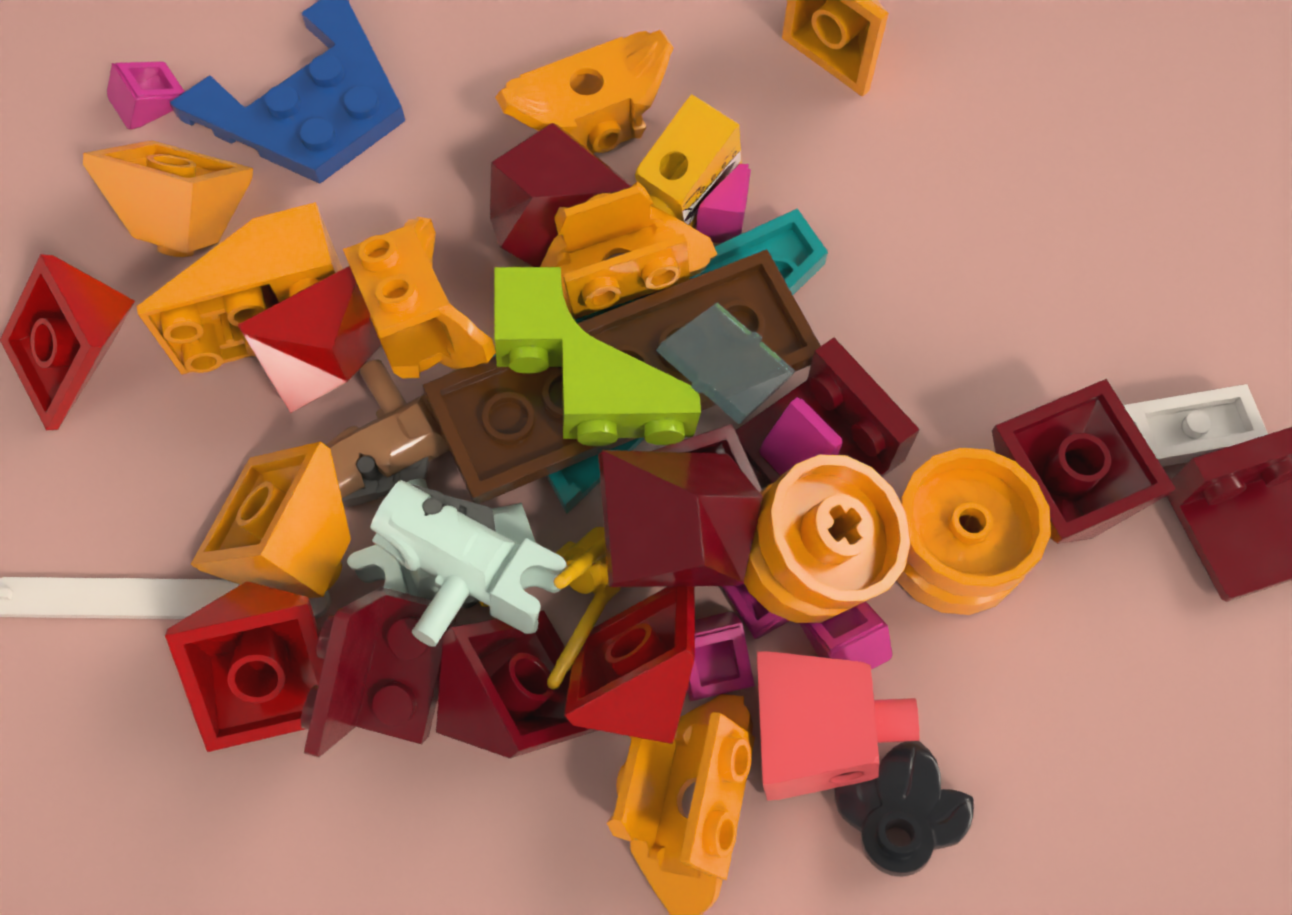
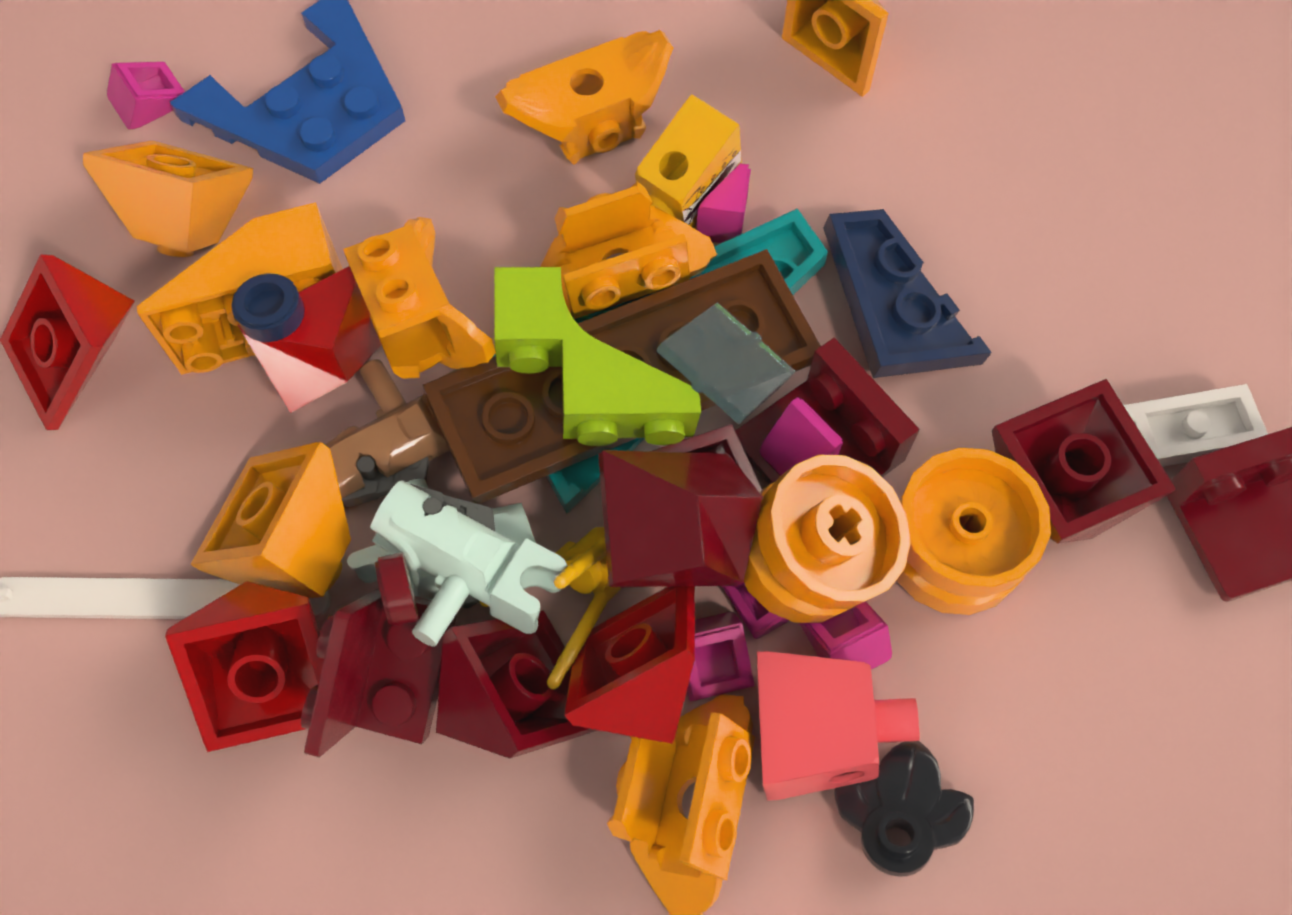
dark red slope [490,123,632,267] -> none
none -> dark blue tile [232,273,305,342]
none -> dark red tile [375,552,419,627]
none -> dark blue wing [823,209,992,378]

